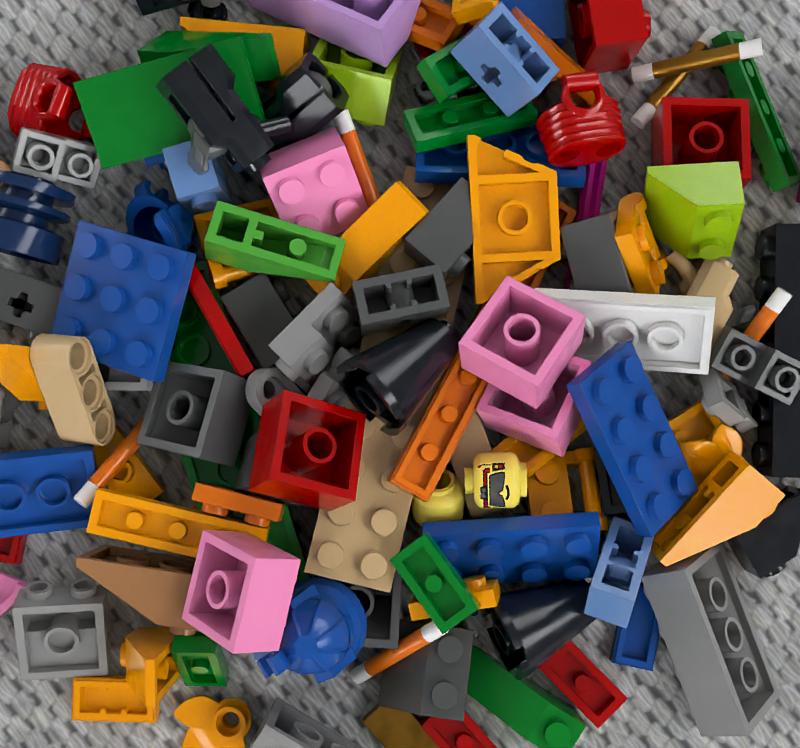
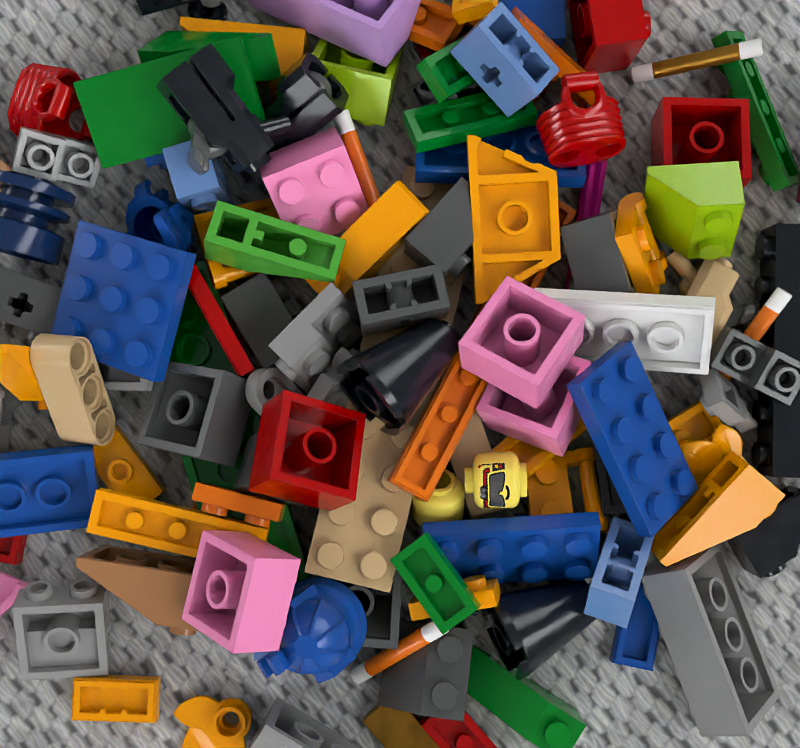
orange bar [73,416,144,508] -> none
light orange slope [120,627,184,707] -> none
green plate [171,631,229,687] -> none
red plate [539,641,628,728] -> none
bar [631,26,721,129] -> none

